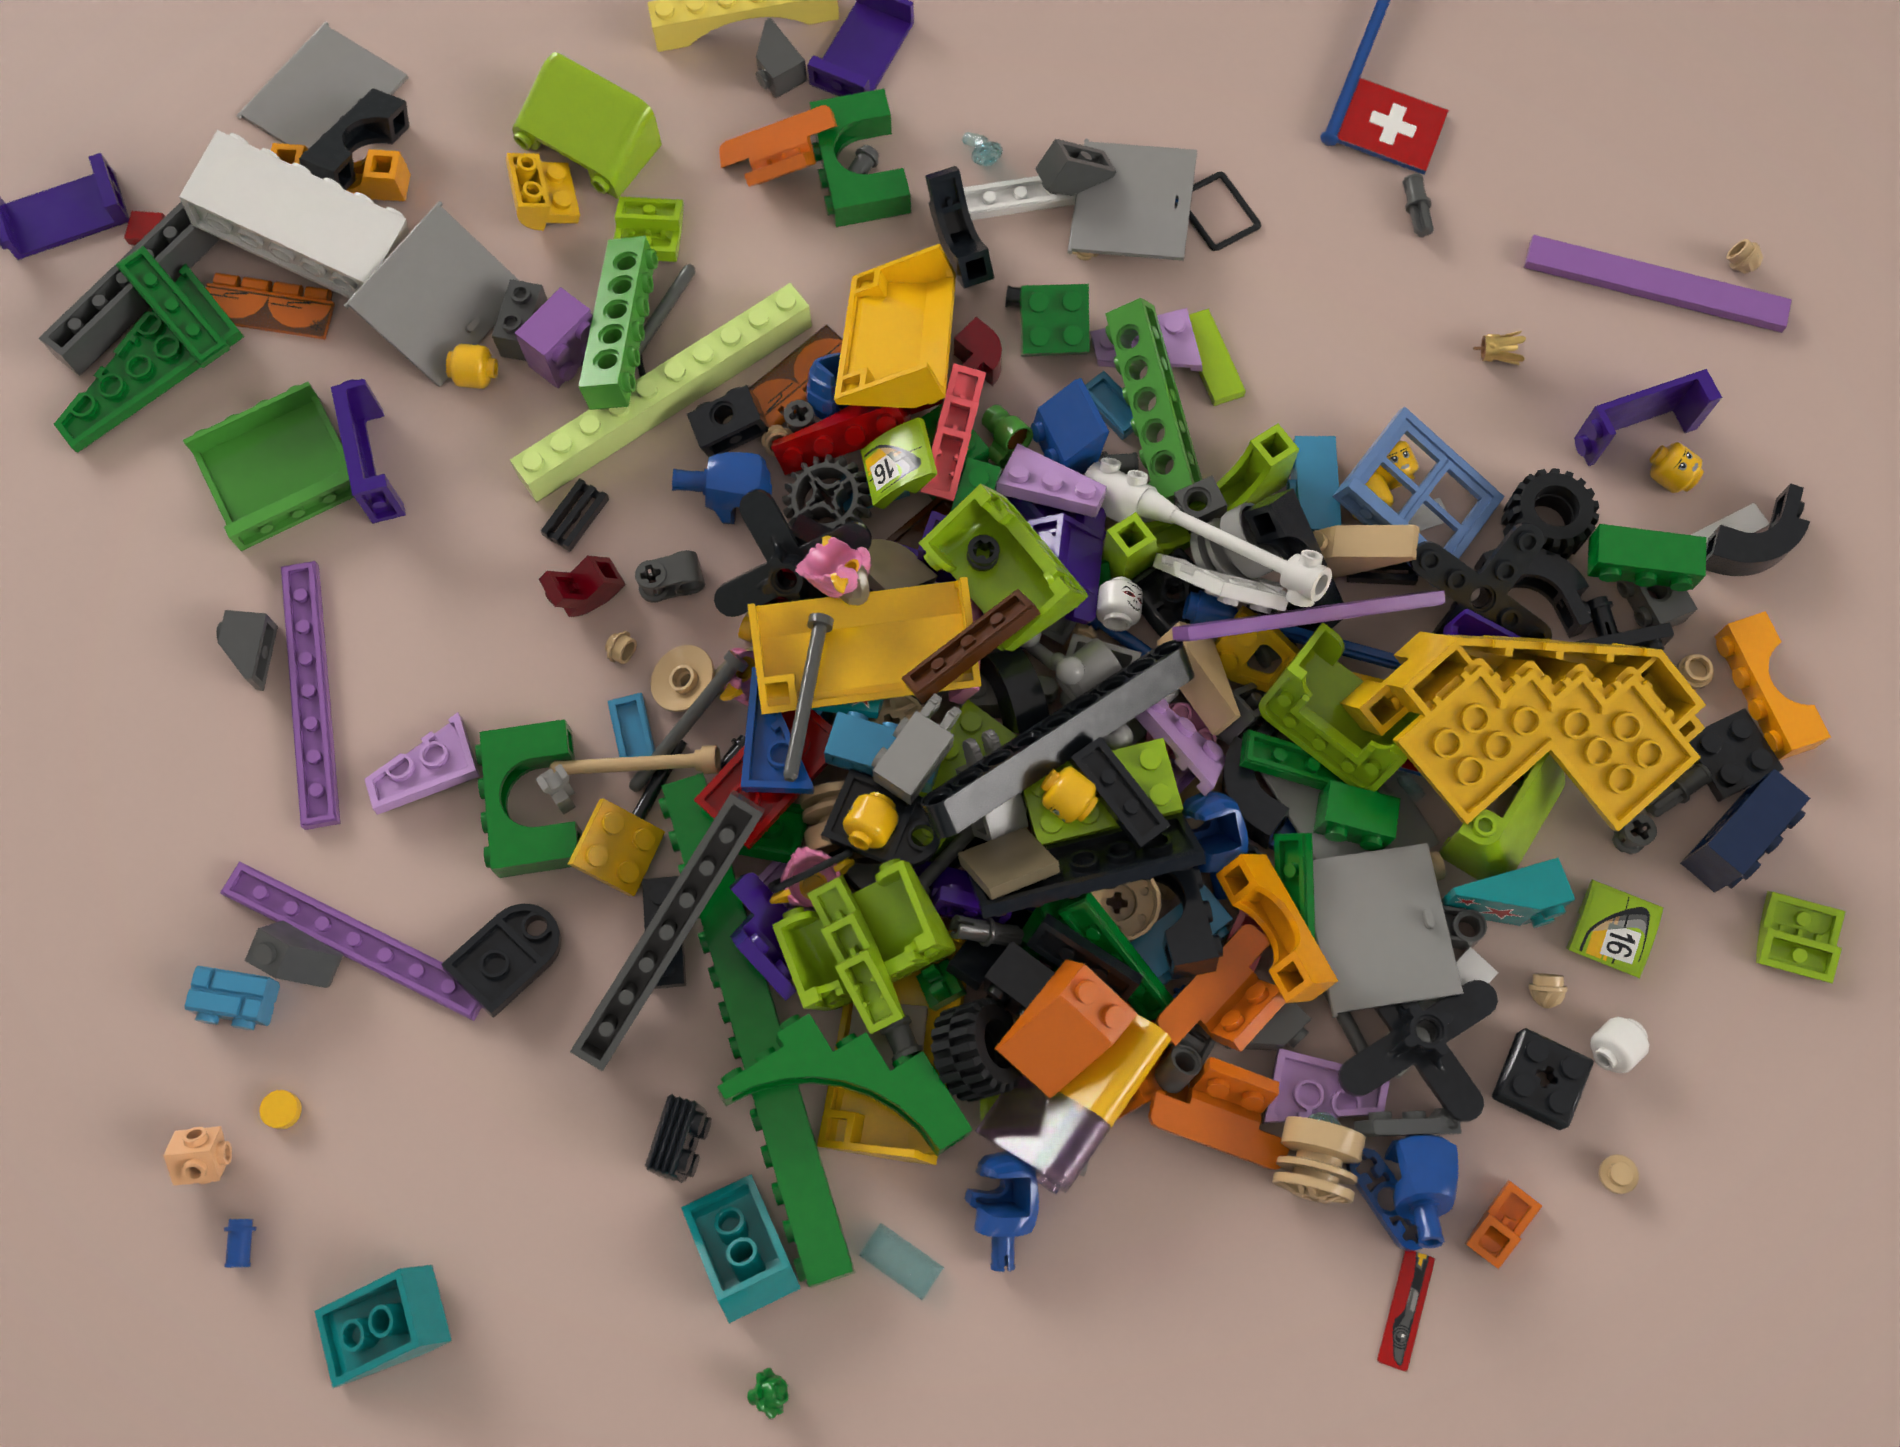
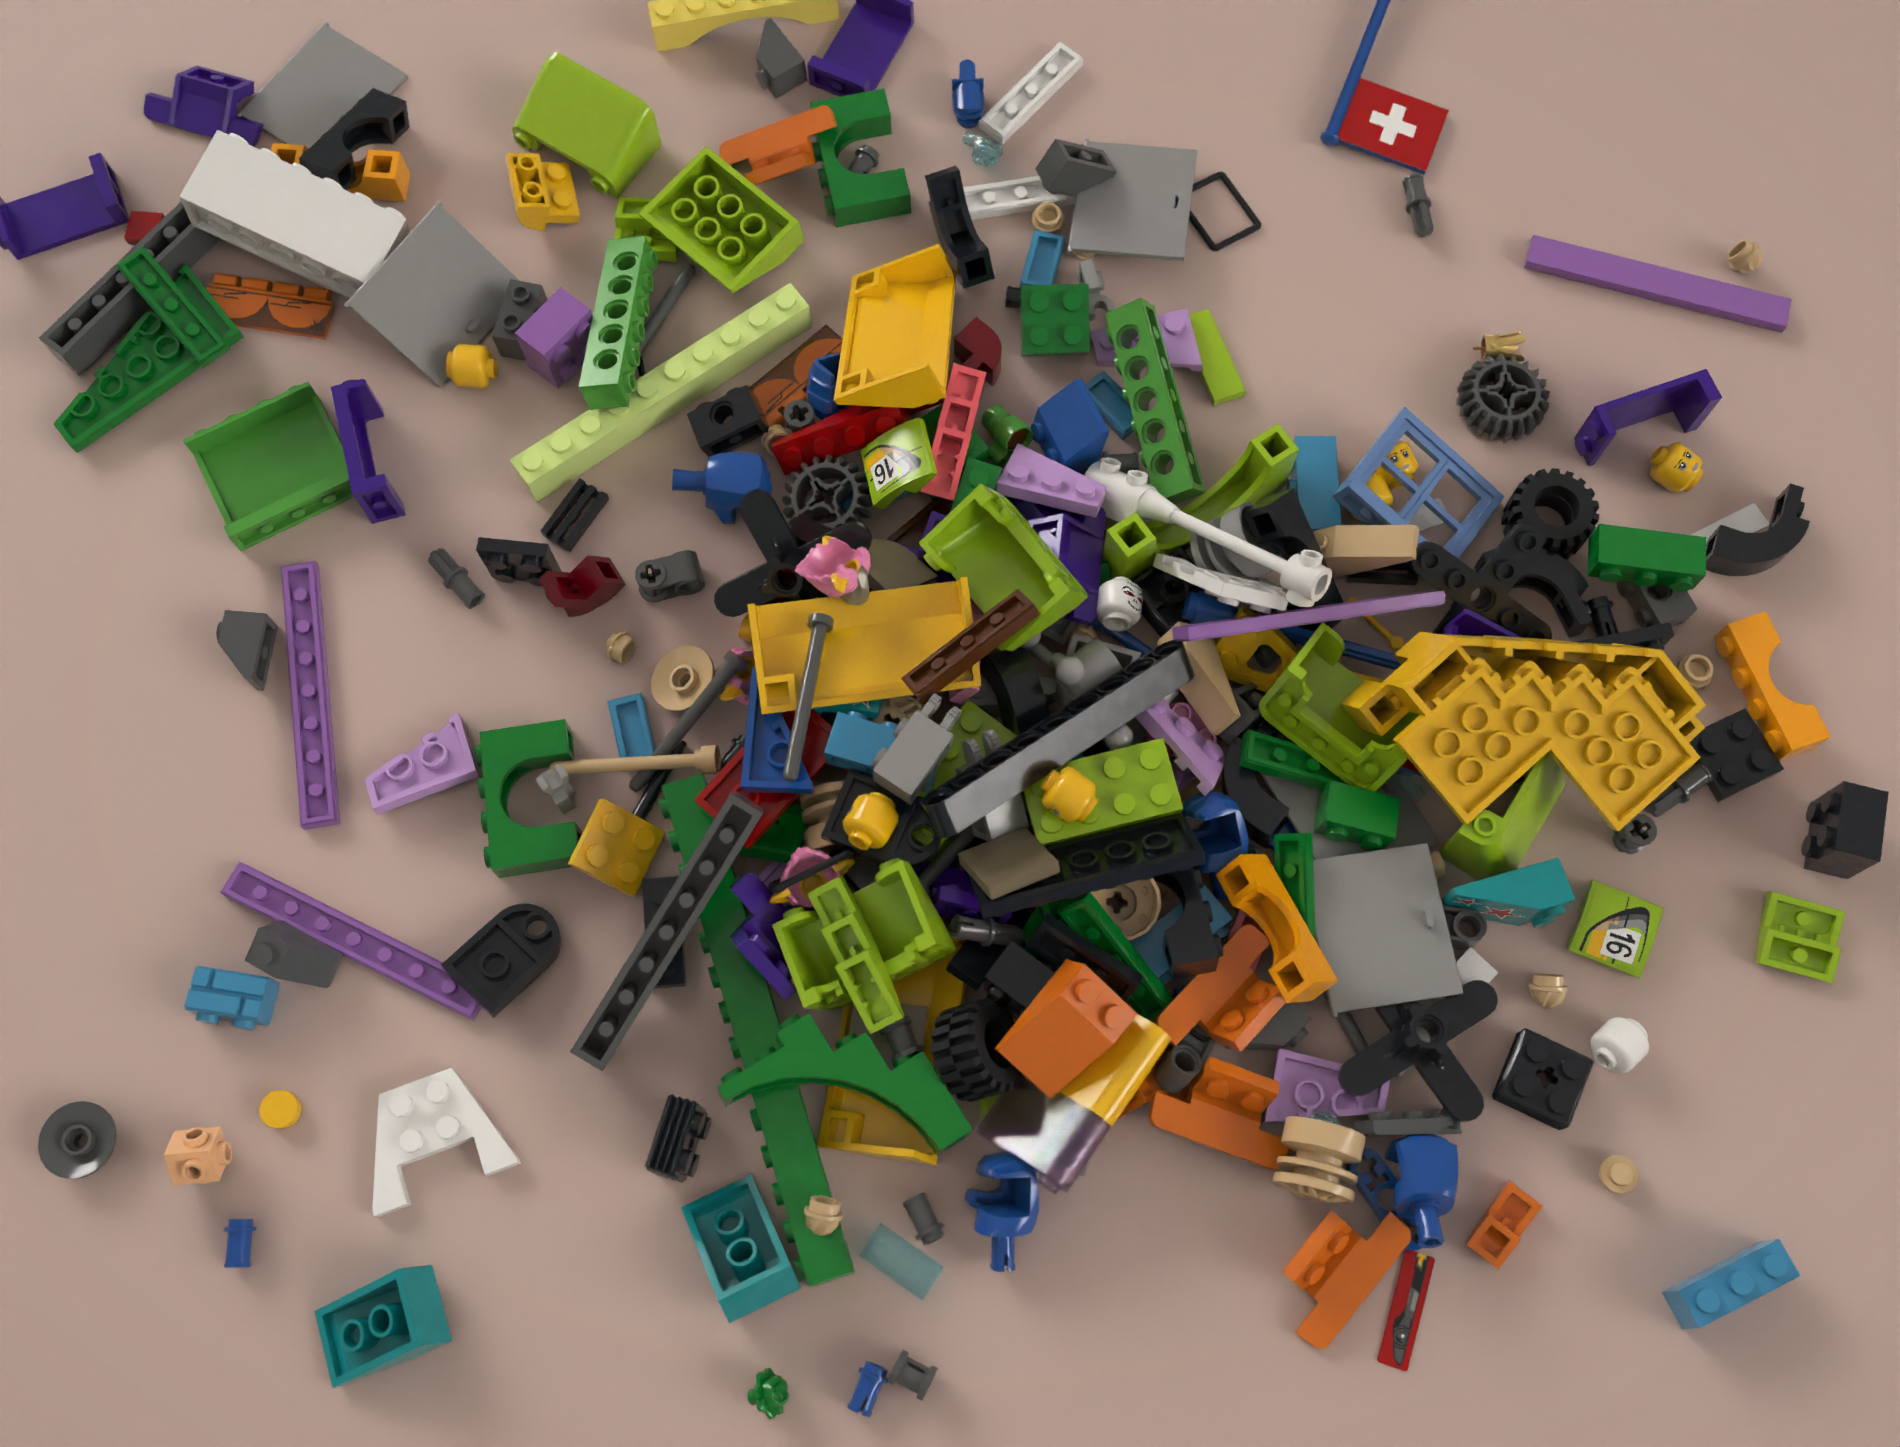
green tile [916,958,967,1011] -> none
black bush [967,535,1000,571] -> none
black plate [1069,736,1170,850] -> none
dark grey brick [1174,476,1227,534] -> none
dark blue brick [1680,769,1811,893] -> none
none -> dark grey dish [38,1101,117,1179]
none -> dark purple plate [143,66,264,147]
none -> white wing [372,1068,521,1217]
none -> dark grey axle [428,548,485,609]
none -> black plate [476,537,562,586]
none -> lime slope [639,146,805,293]
none -> tan plate [804,1196,843,1236]
none -> blue pin [847,1361,888,1417]
none -> dark grey bush [887,1350,938,1401]
none -> dark grey pin [903,1192,944,1246]
none -> blue arm [952,59,984,129]
none -> white tile [979,42,1084,145]
none -> dark azure tile [1019,230,1066,288]
none -> tan plate [1032,202,1064,234]
none -> light grey plate [1078,259,1114,321]
none -> orange plate [1282,1210,1411,1349]
none -> yellow hinge [1347,597,1404,651]
none -> dark grey gear [1456,353,1550,443]
none -> dark azure brick [1661,1239,1801,1329]
none -> black brick [1801,781,1889,879]

